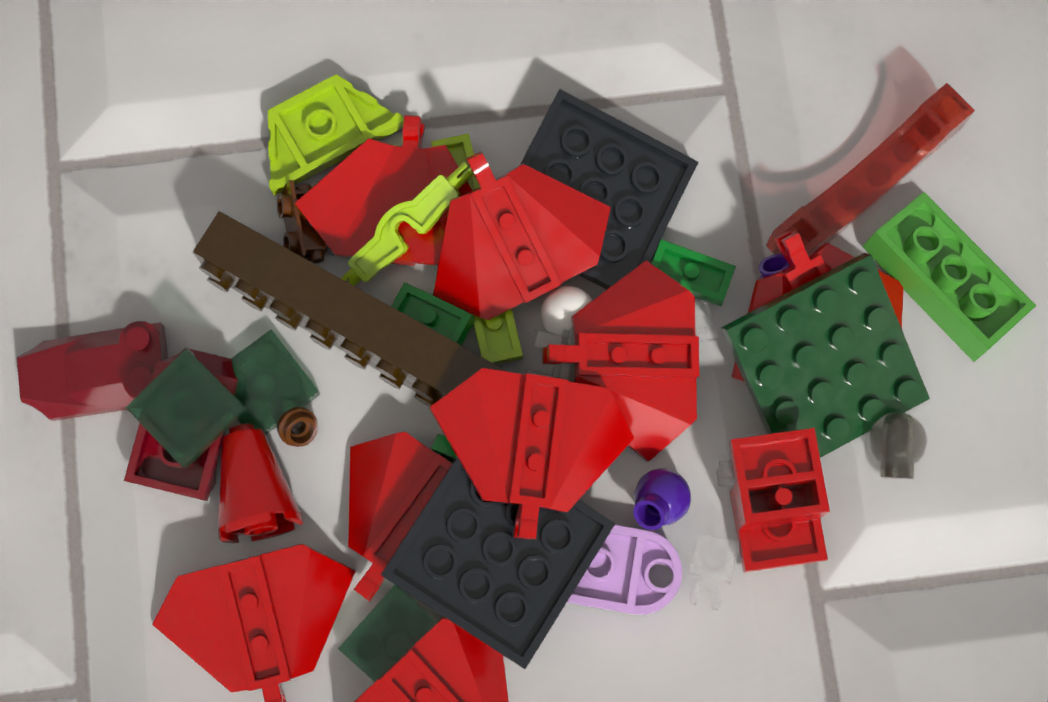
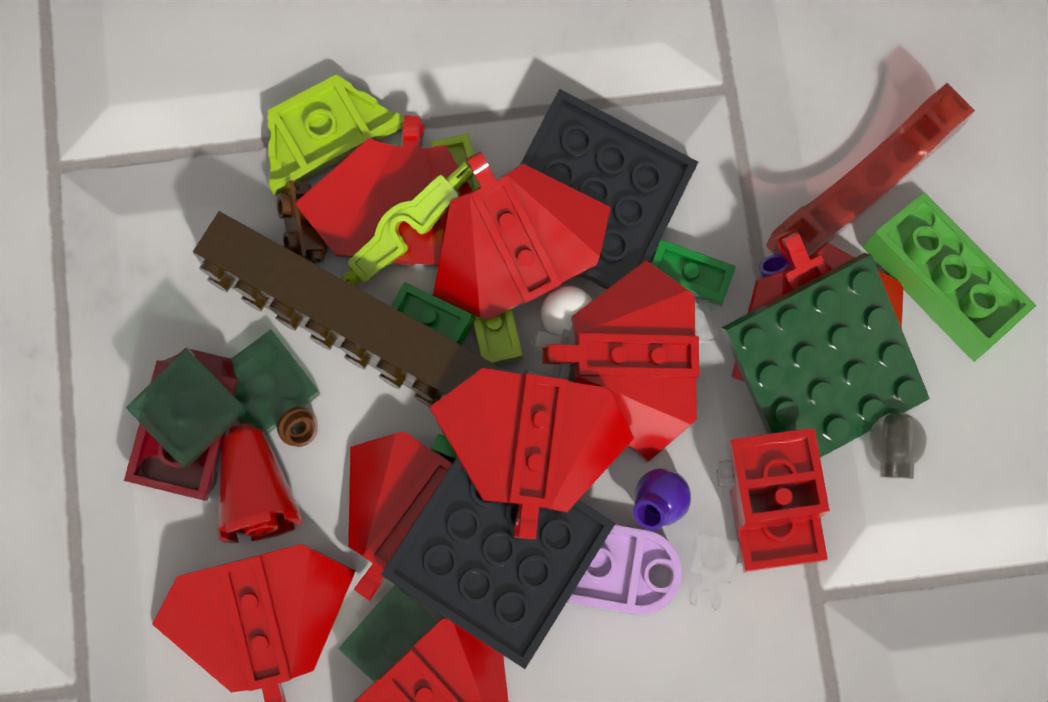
dark red slope [17,321,168,421] -> none

